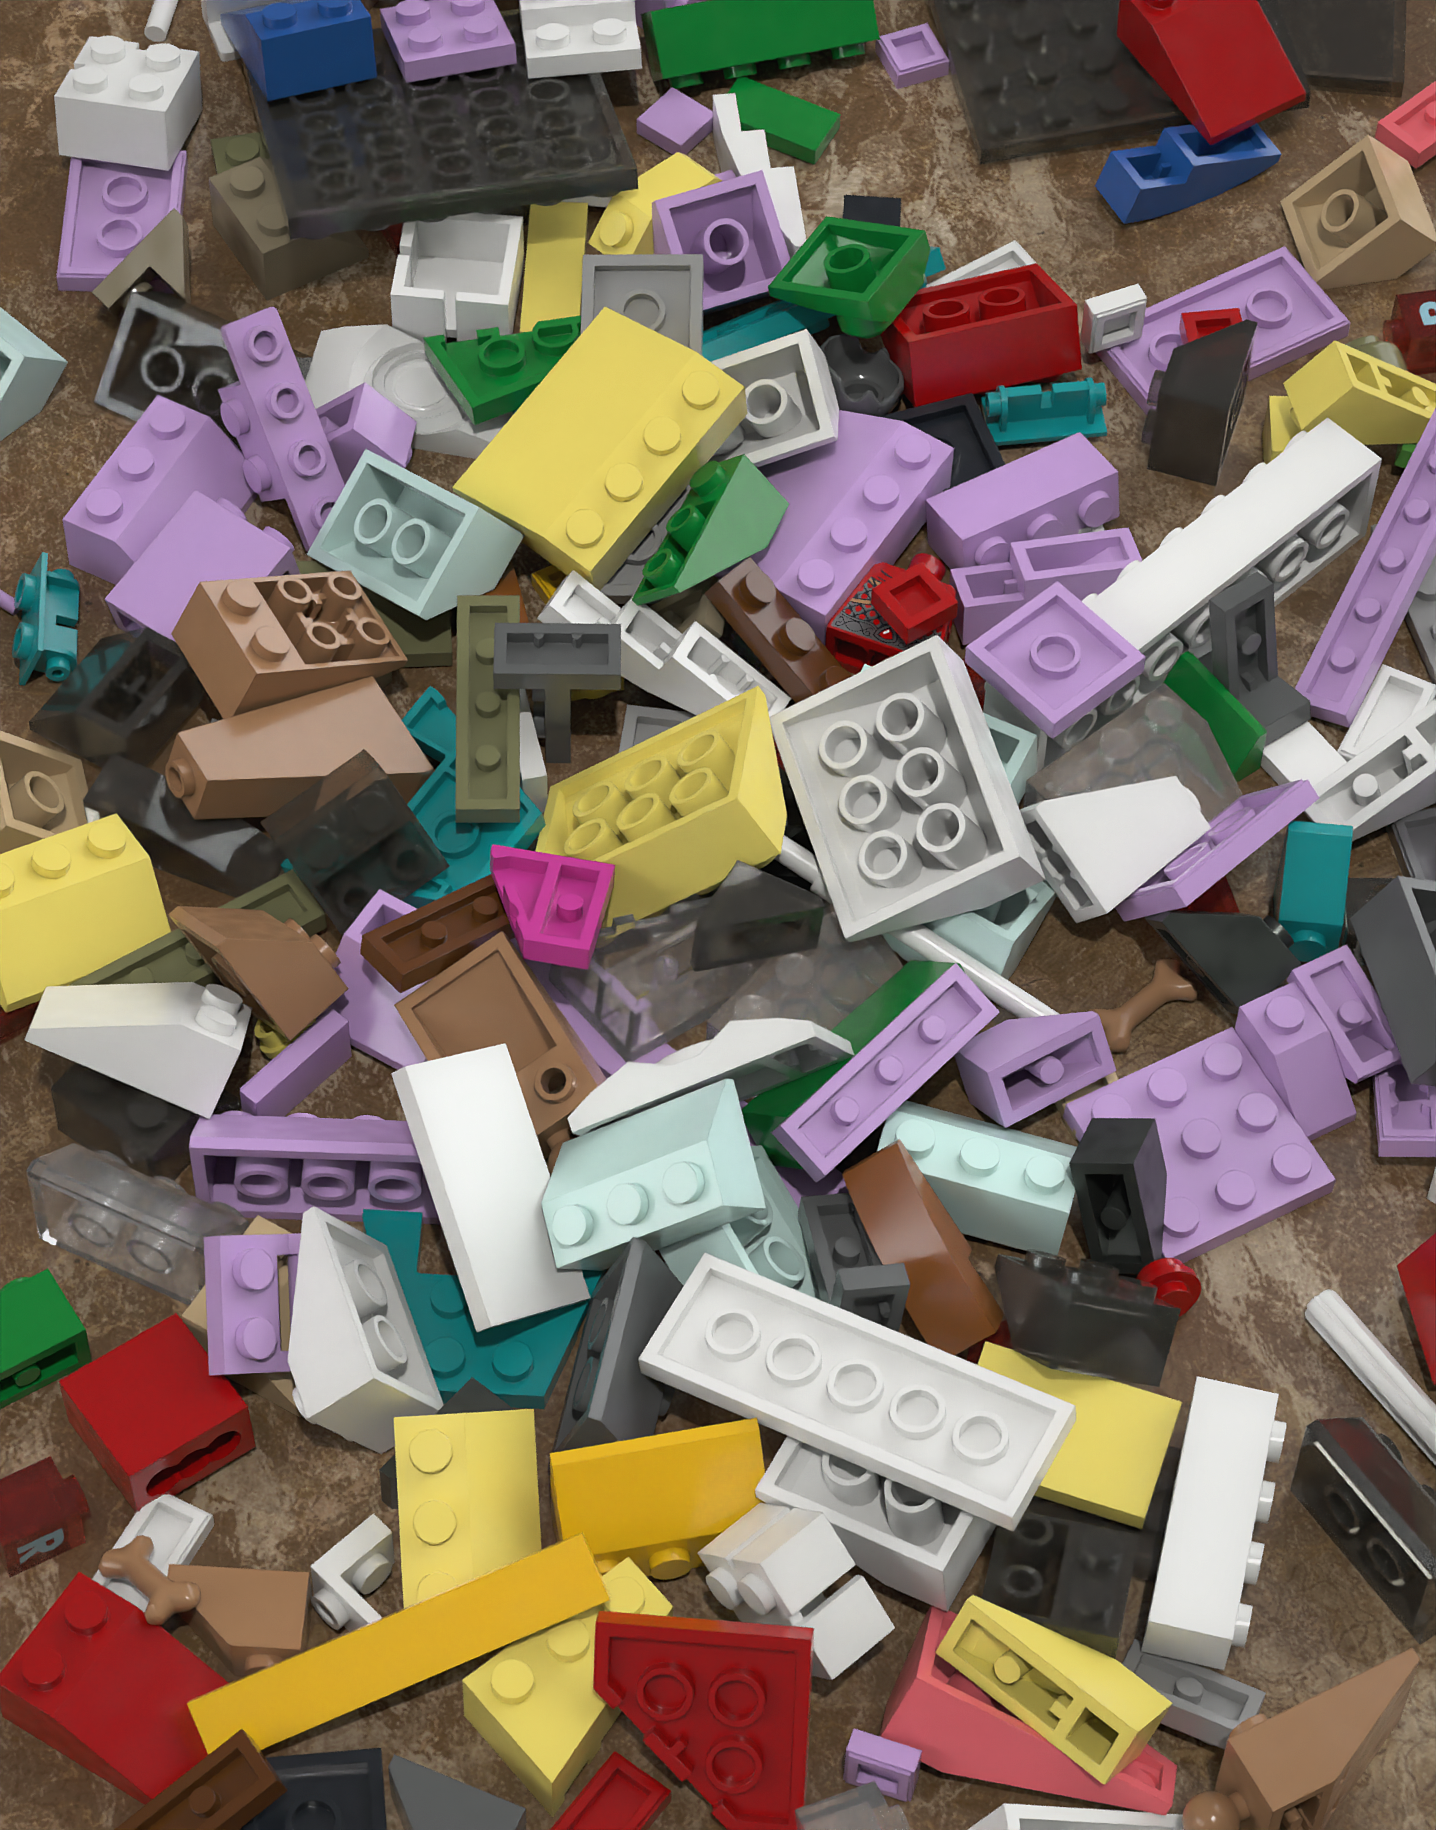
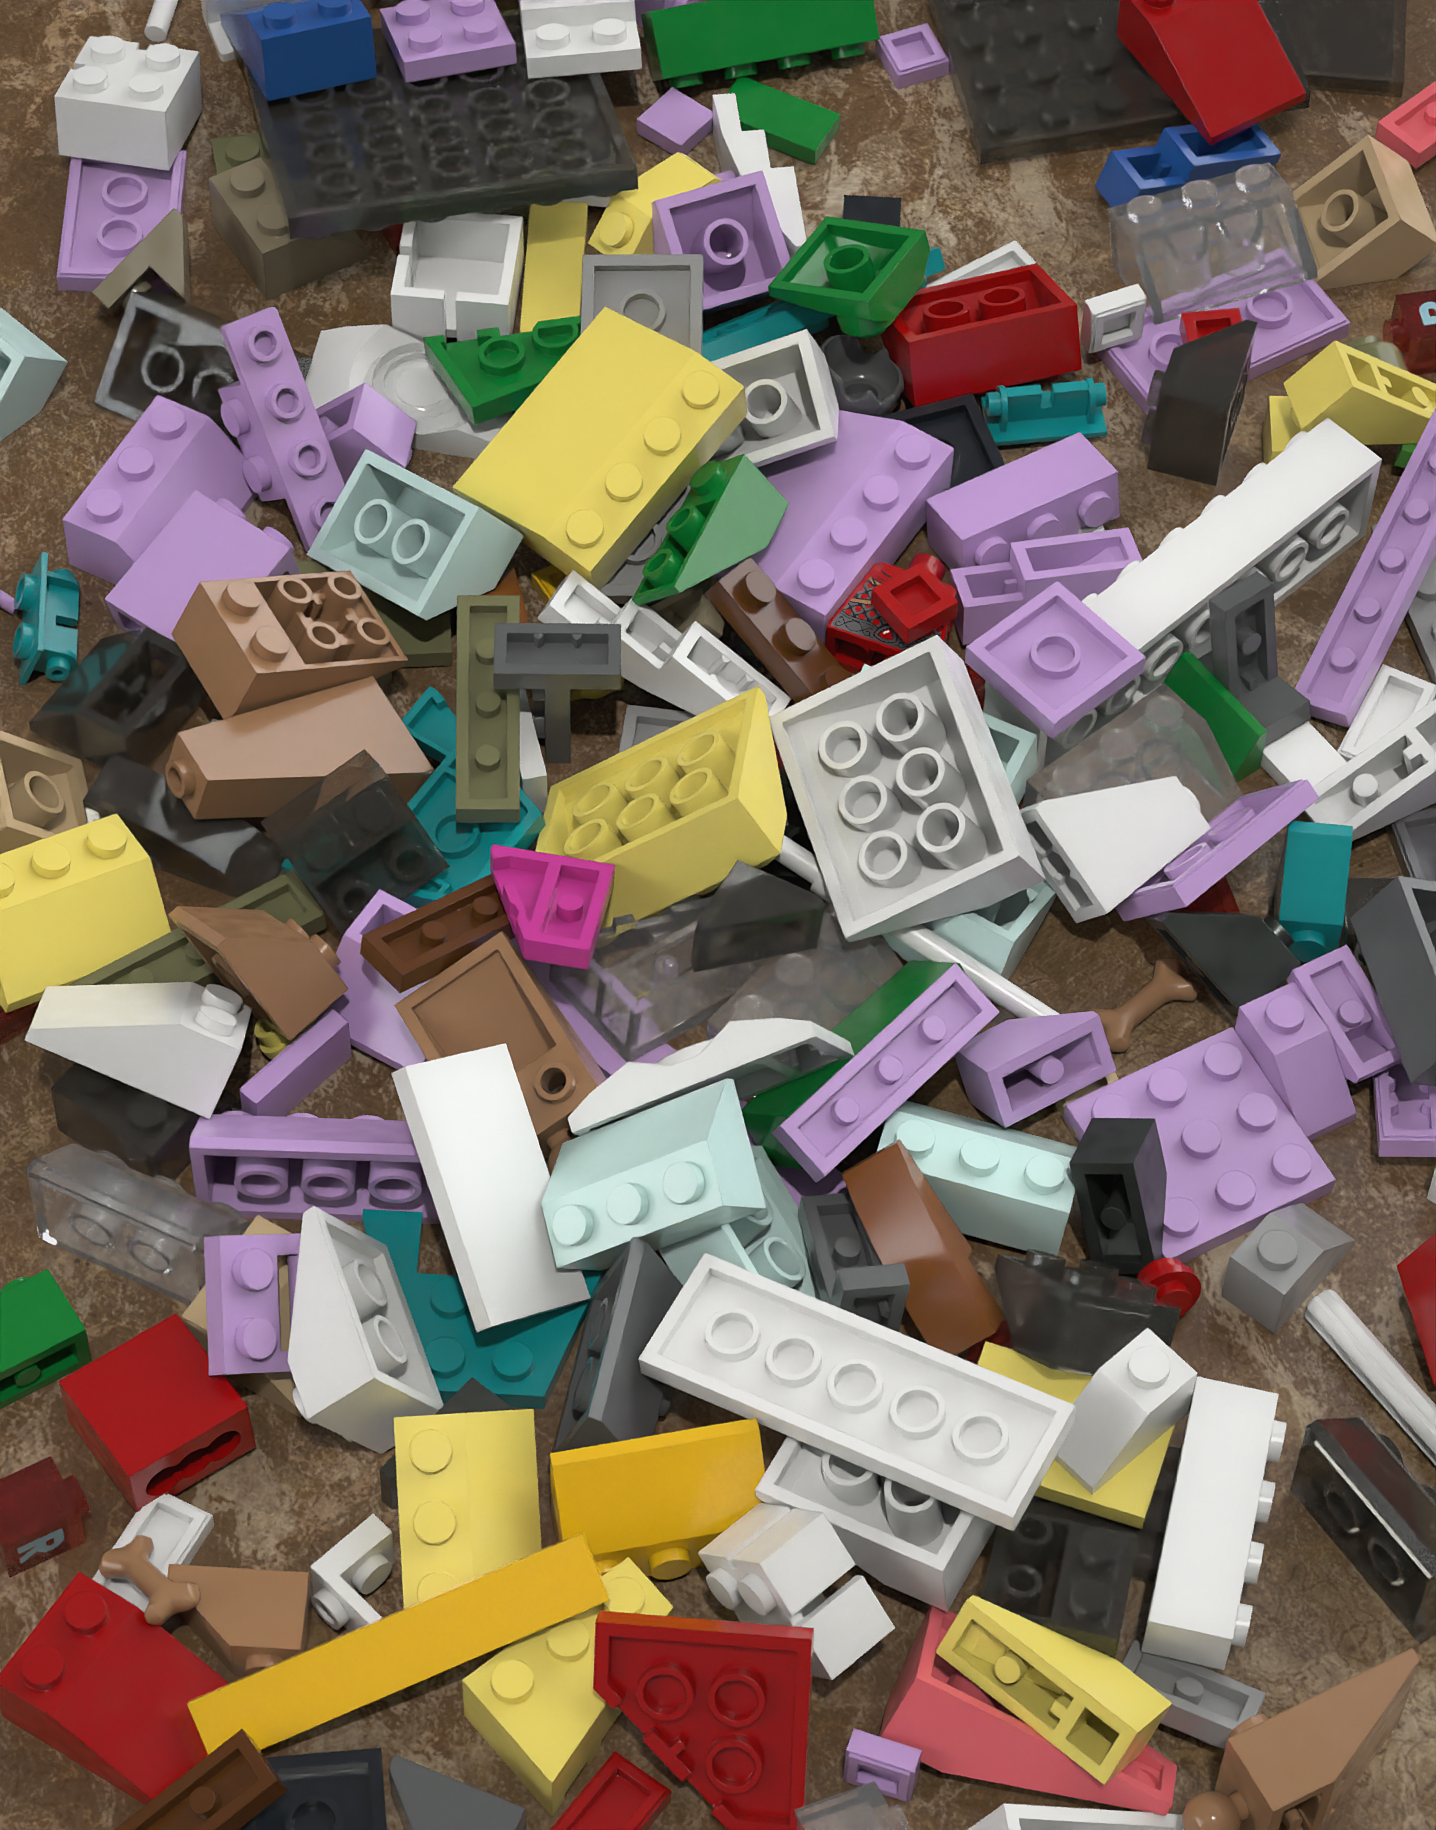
none -> white slope [1054,1328,1197,1495]
none -> clear slope [1108,162,1318,325]
none -> light grey slope [1221,1202,1355,1334]

